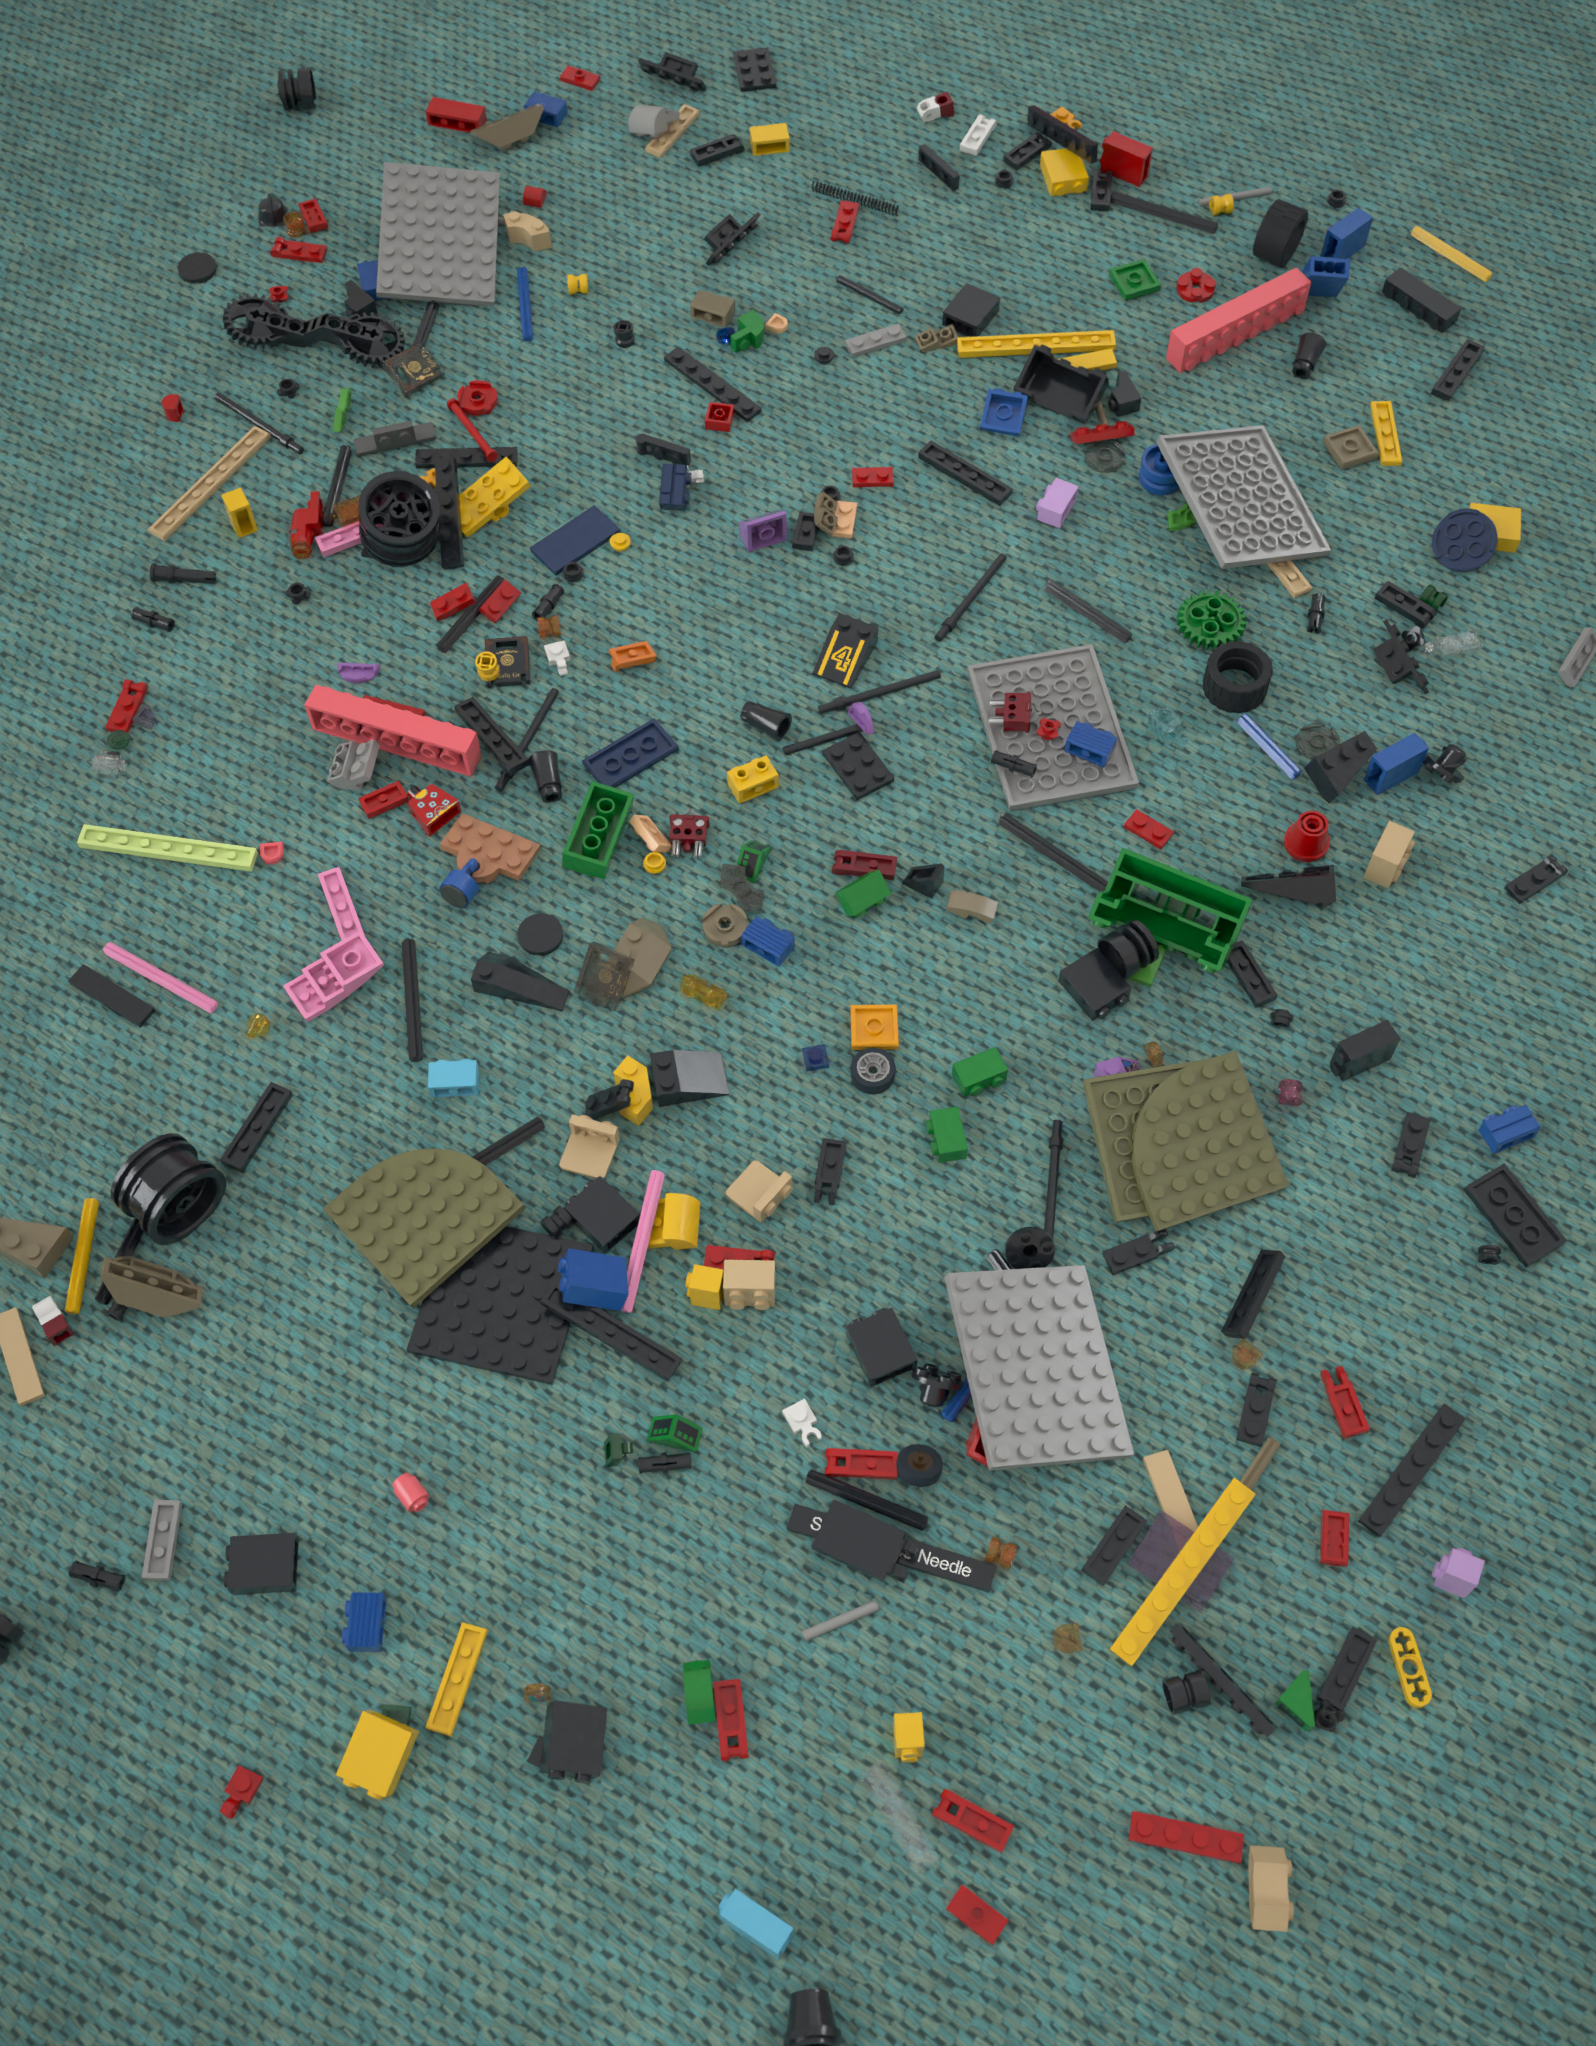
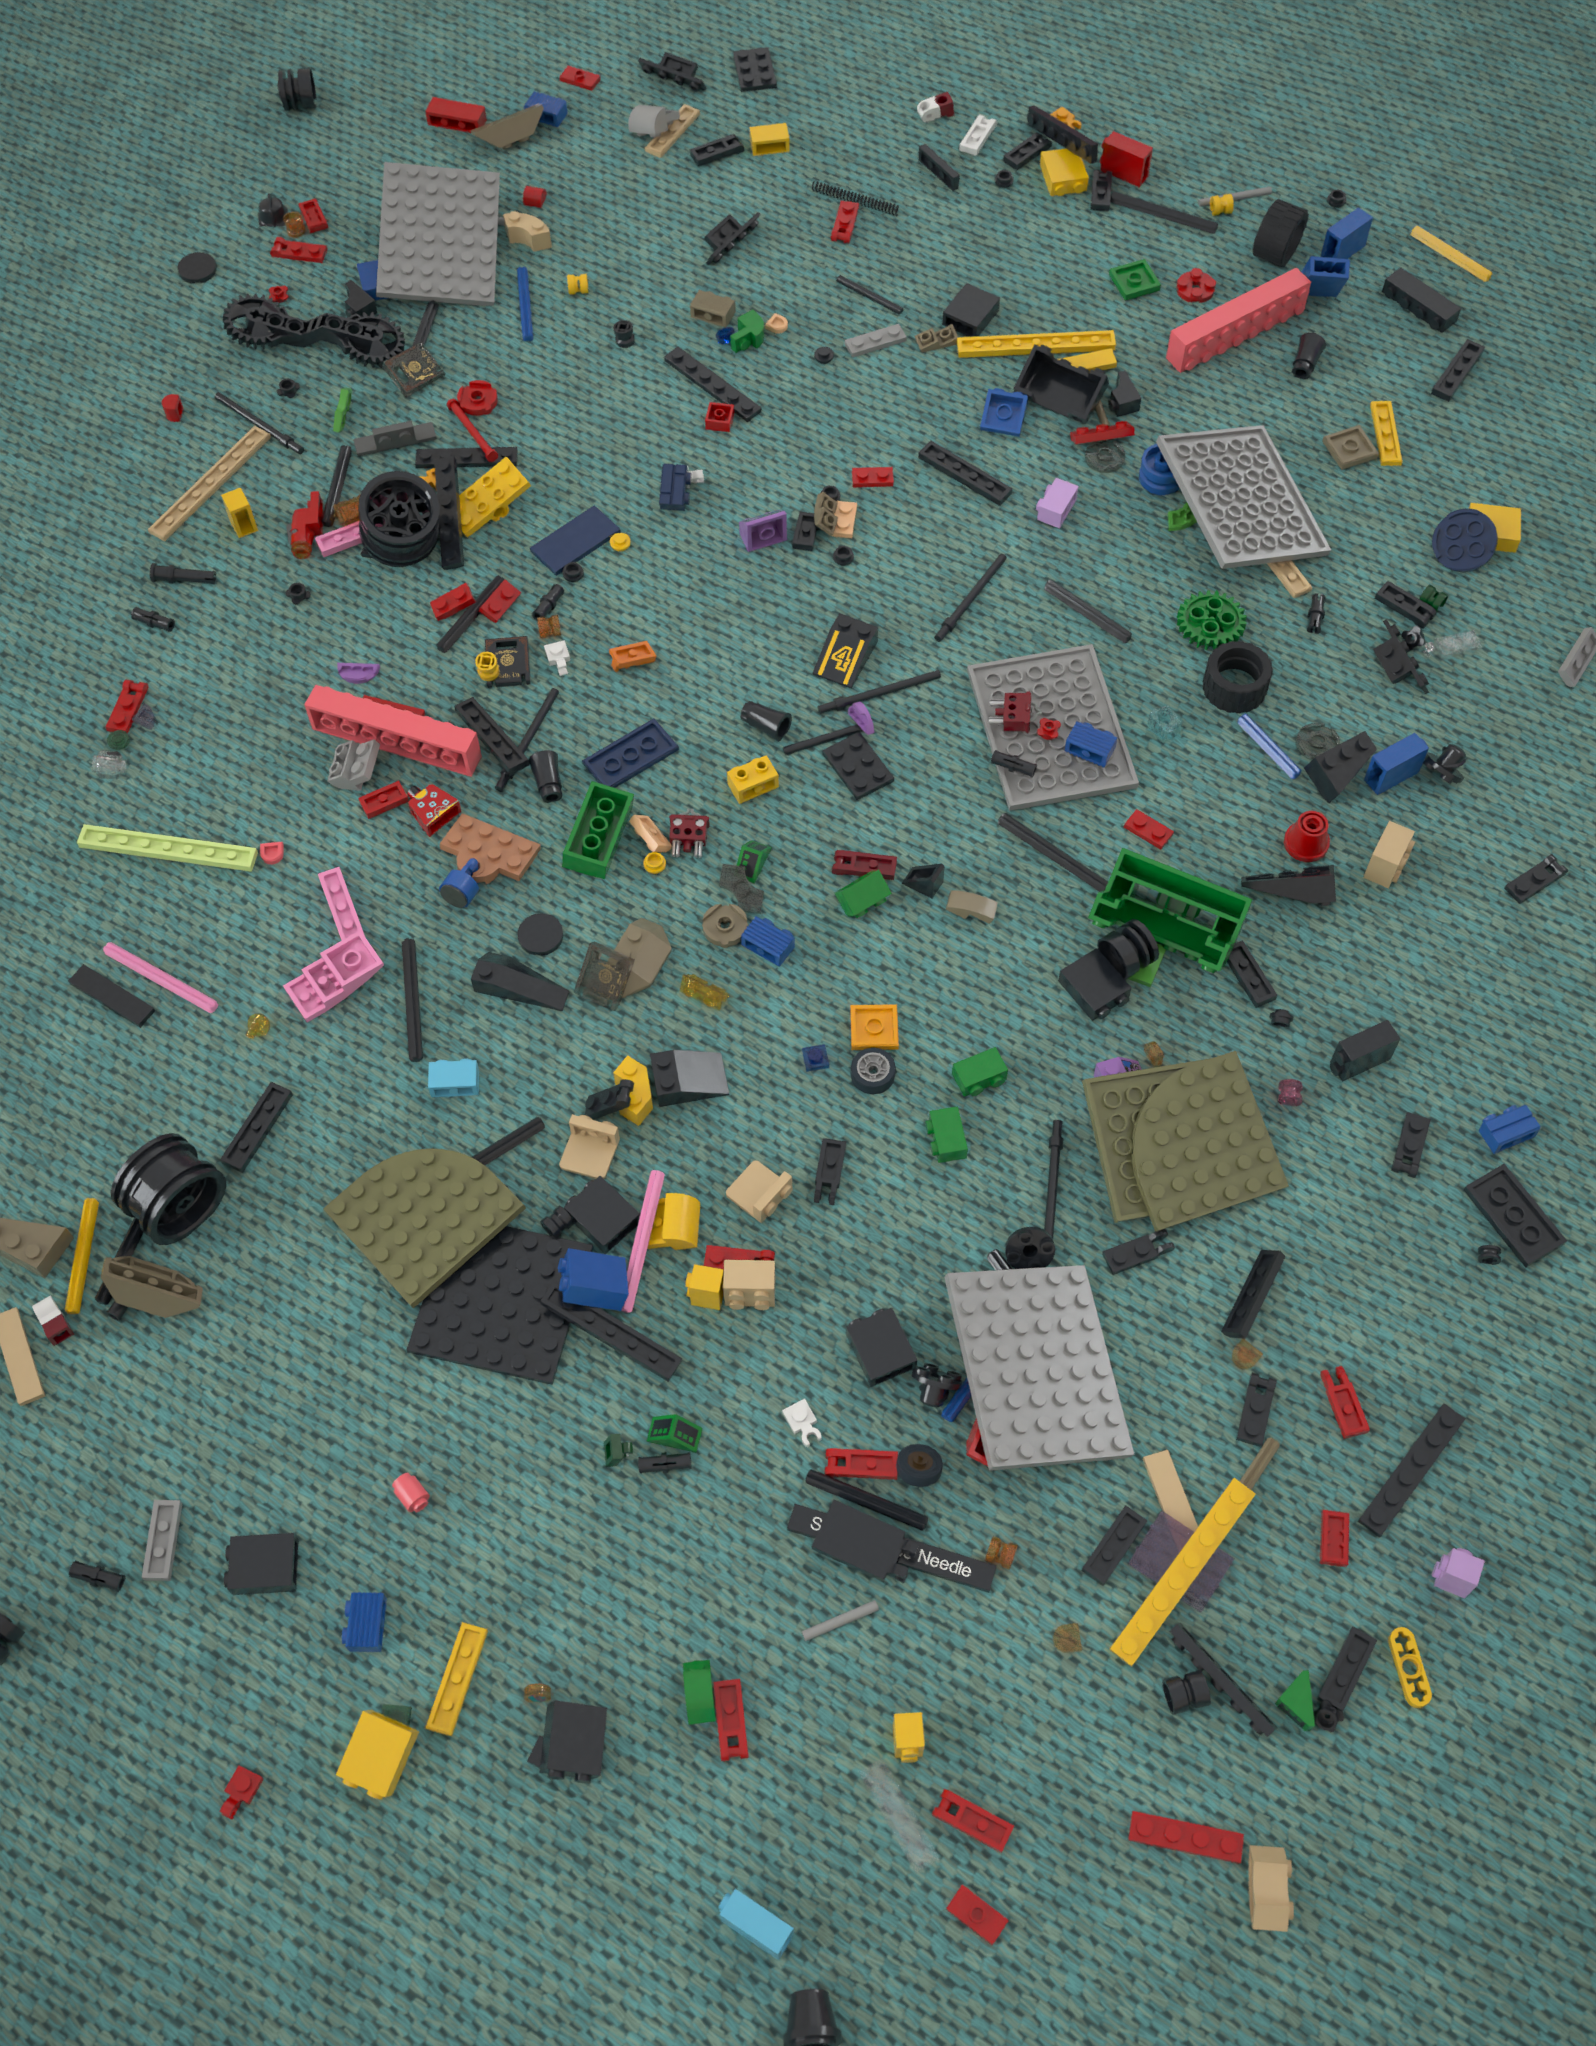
black plate [636,434,691,466] -> none

